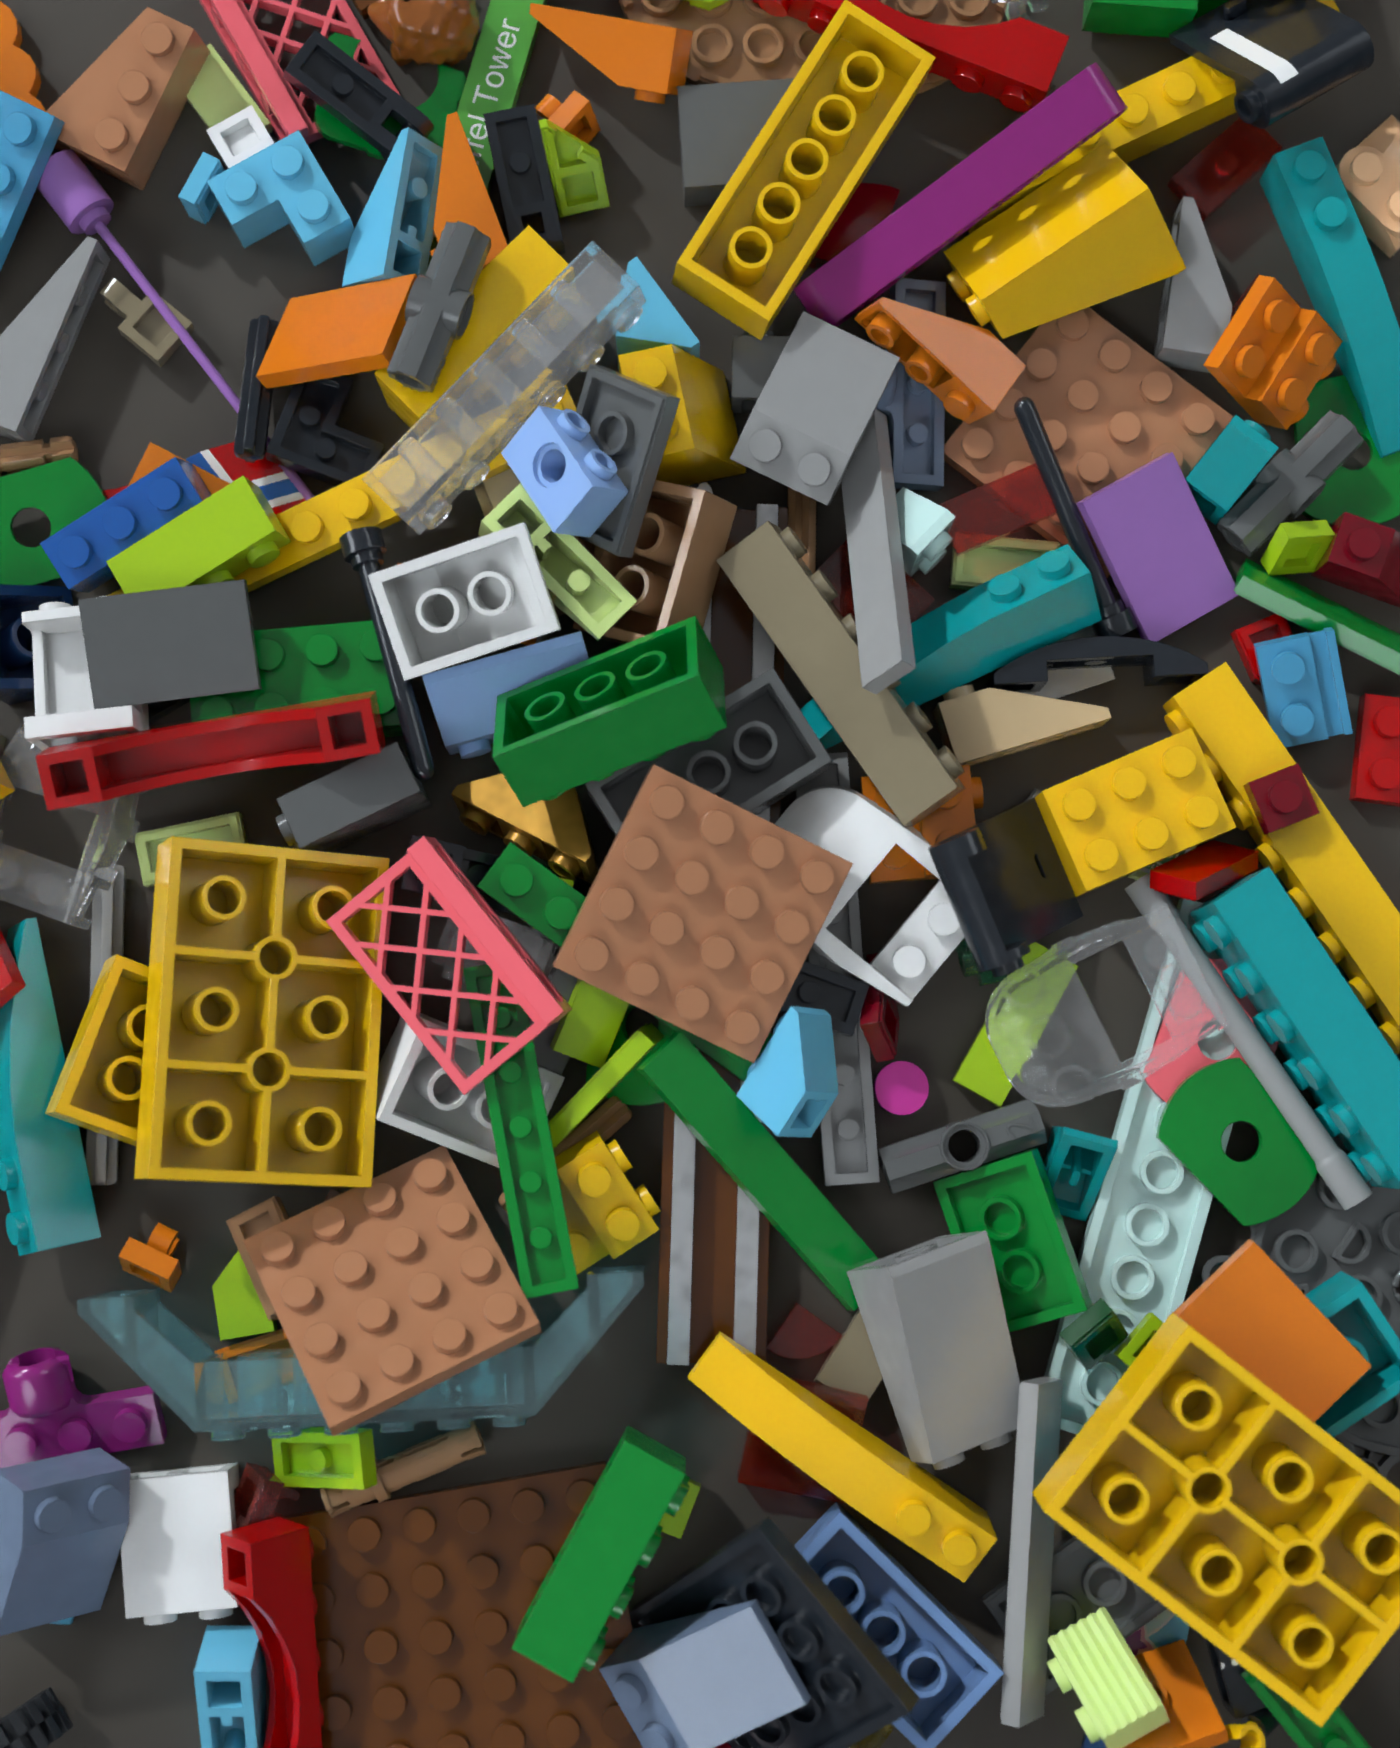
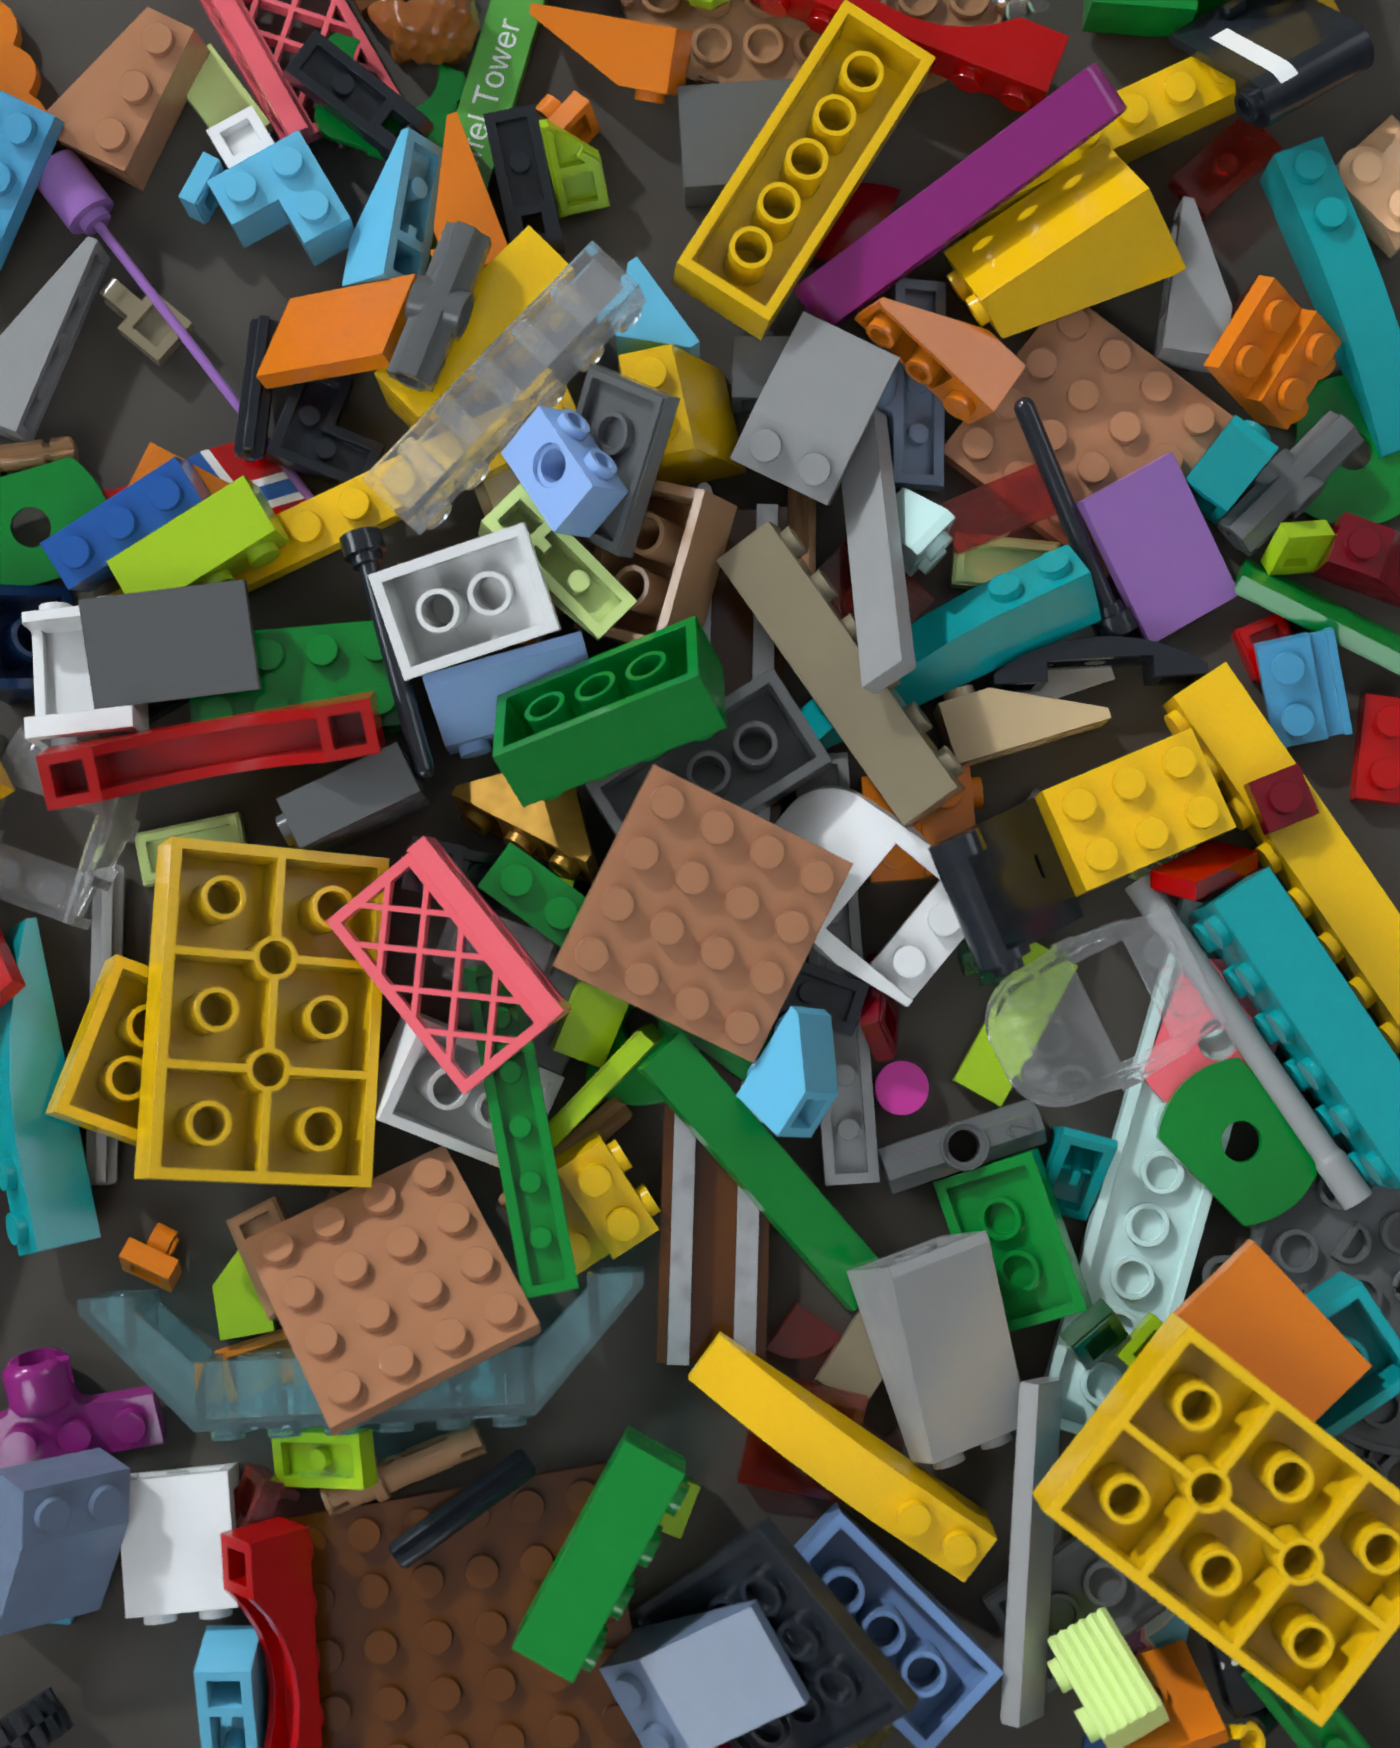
none -> black axle [389,1449,537,1569]

